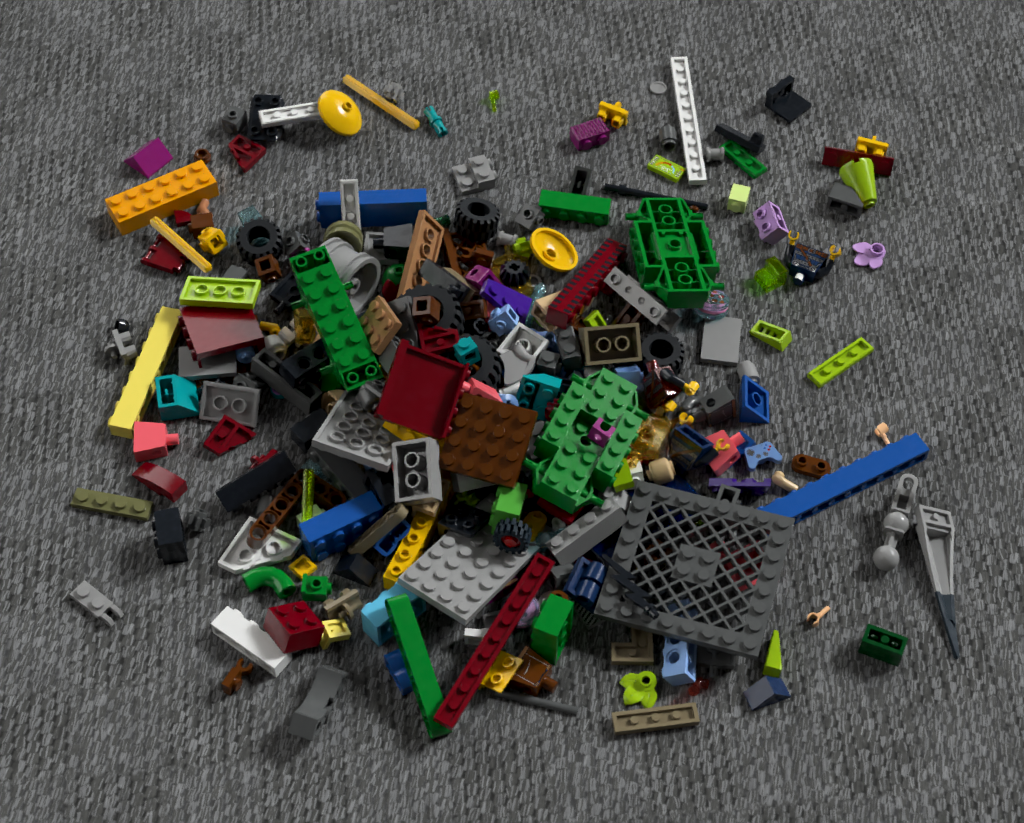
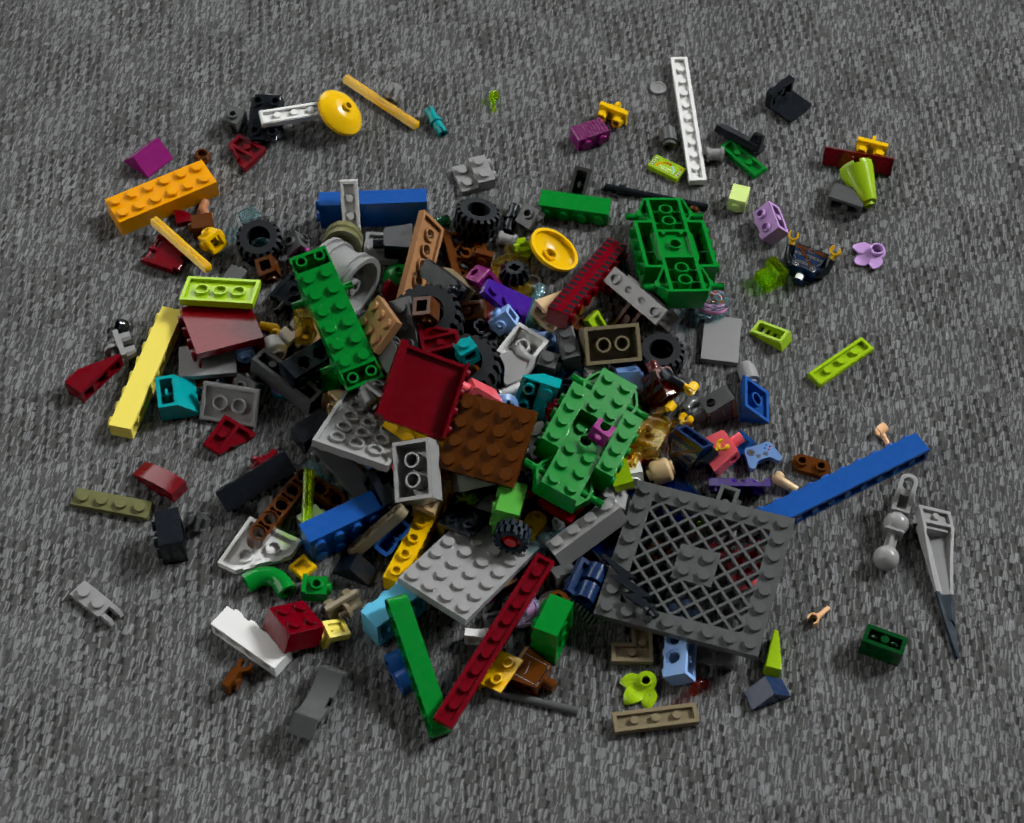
coral torso [133,421,179,462] -> none
none -> dark red slope [64,354,124,403]
none -> black pin [502,202,520,235]

